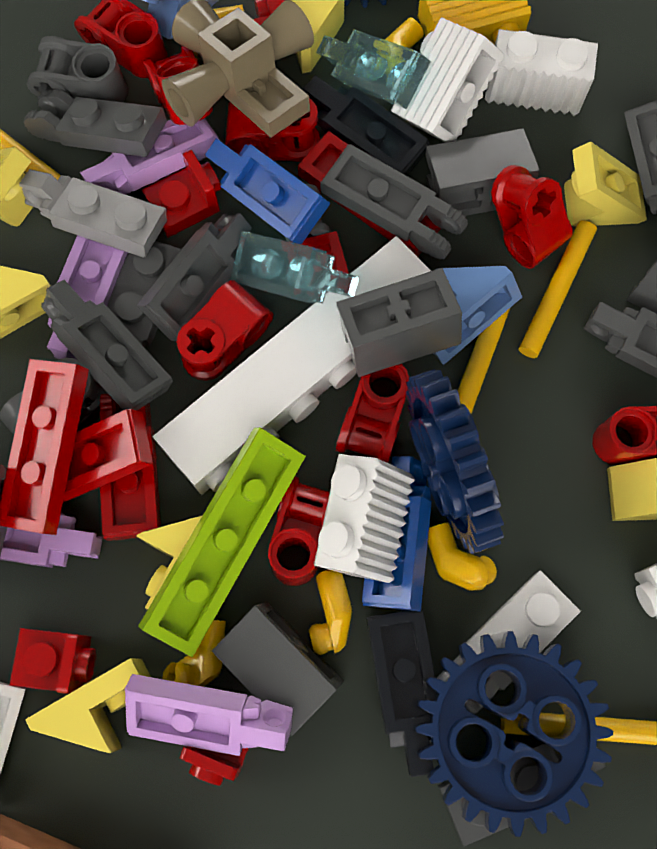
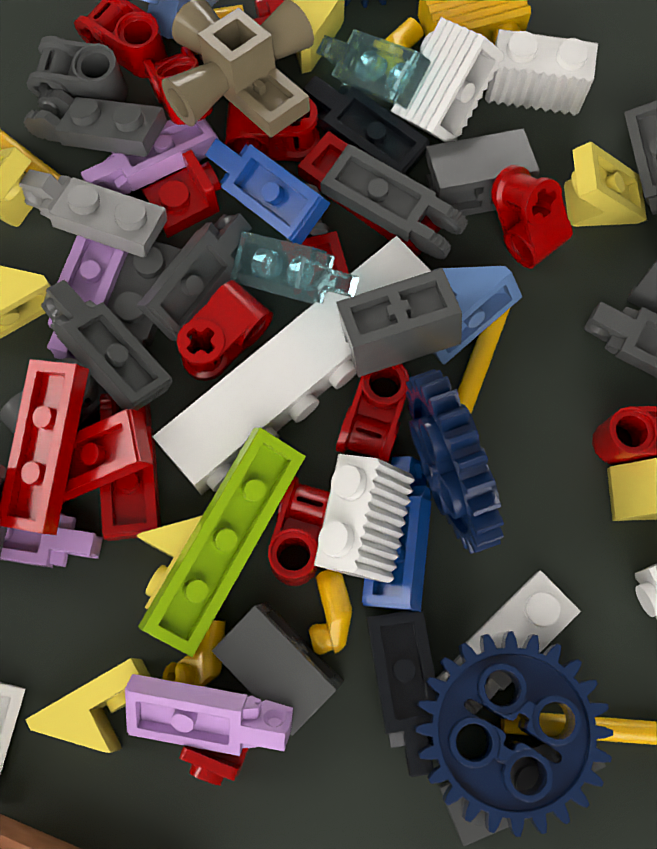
red bracket [9,628,96,694] -> none
yellow arm [428,522,497,591] -> none
yellow bar [519,220,597,358] -> none

